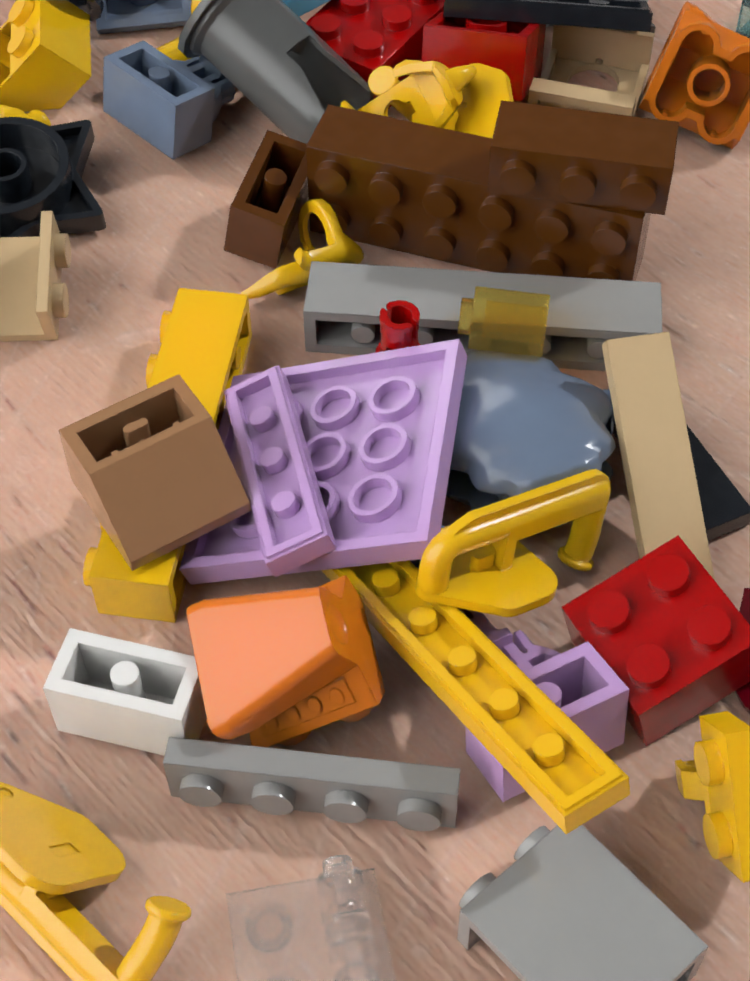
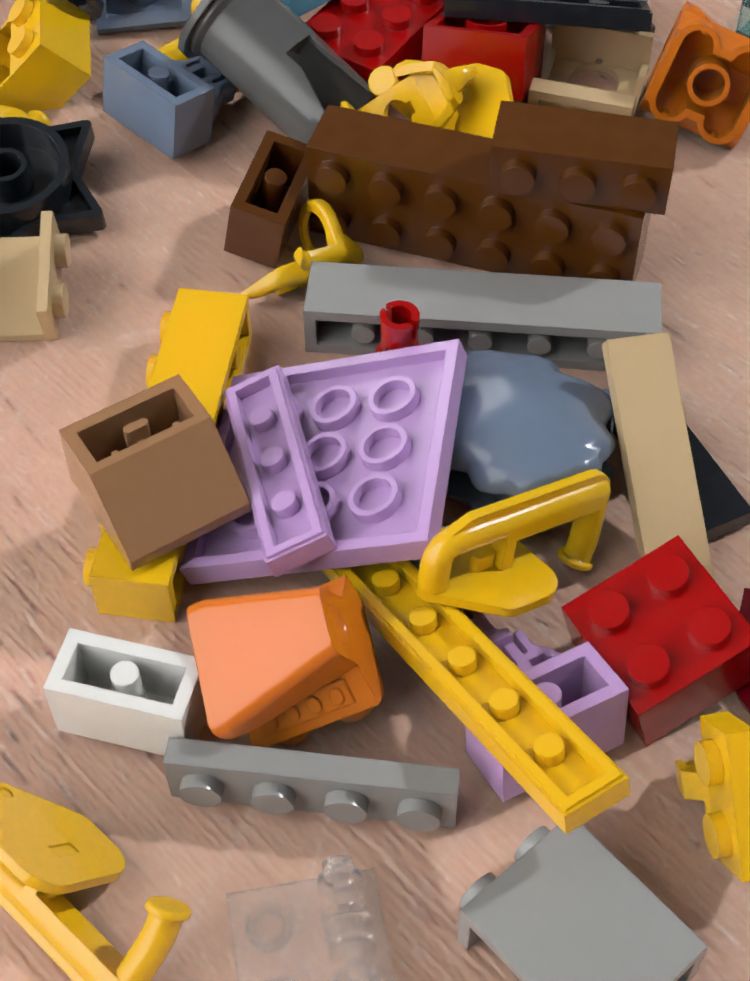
clear yellow brick [458,286,550,357] -> none

